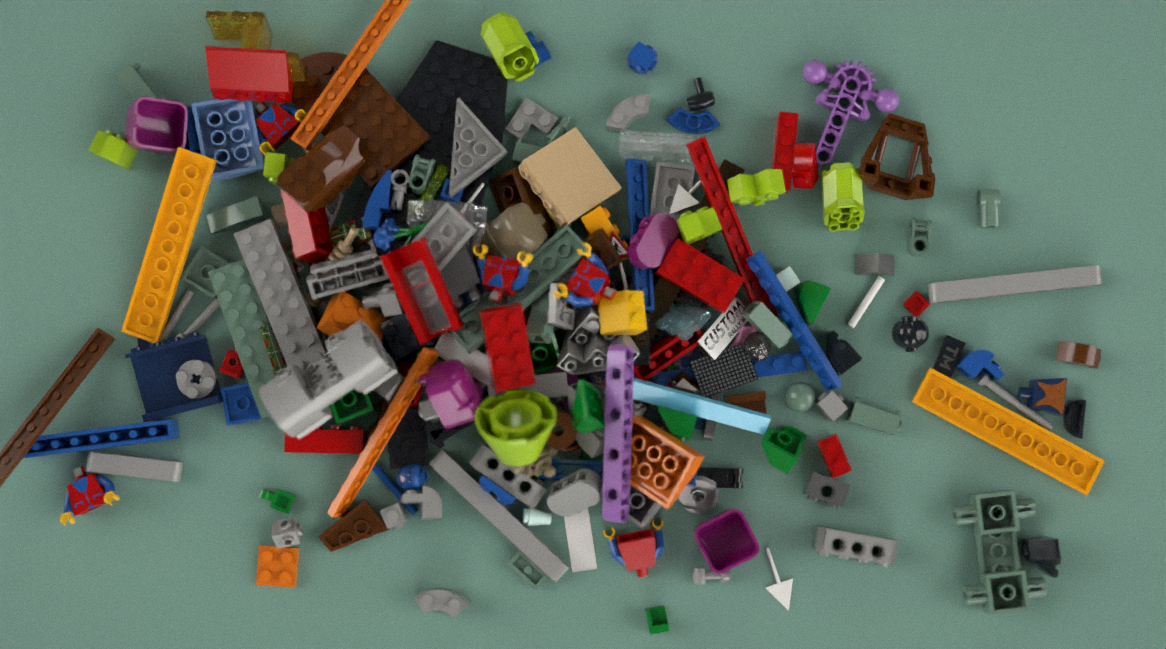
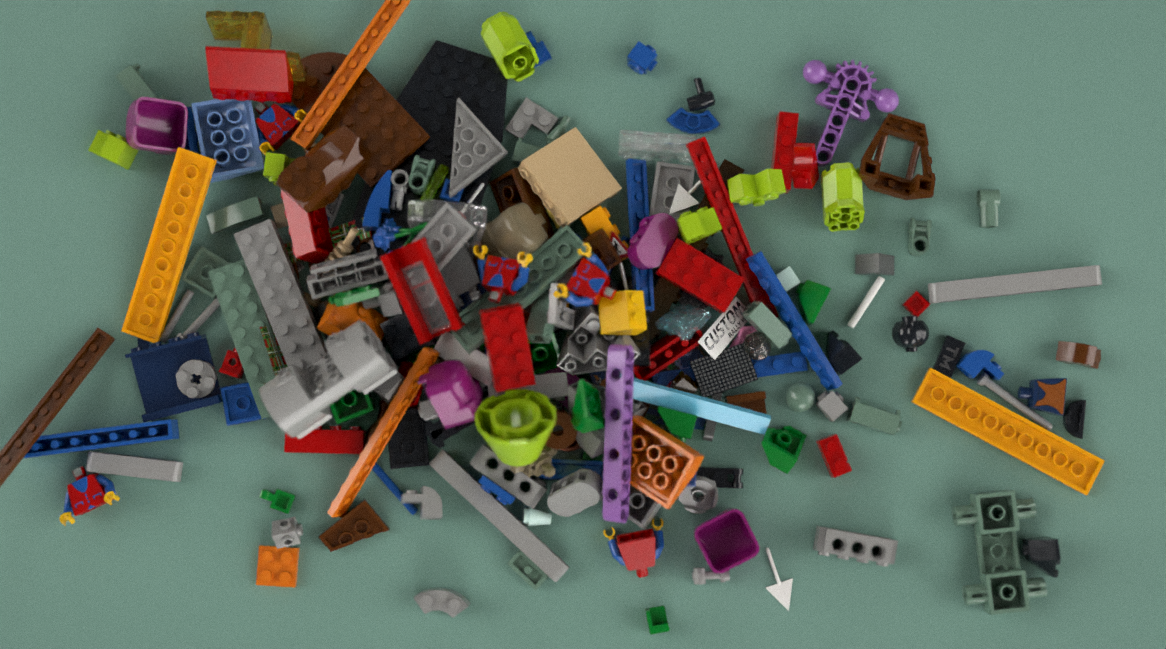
light grey brick [380,502,409,530] -> none
blue head [397,464,428,490] -> none
white sticker [564,508,597,572] -> none
light grey brick [606,94,651,133] -> none
dark grey brick [803,471,850,509] -> none
none -> green plate [329,285,380,307]

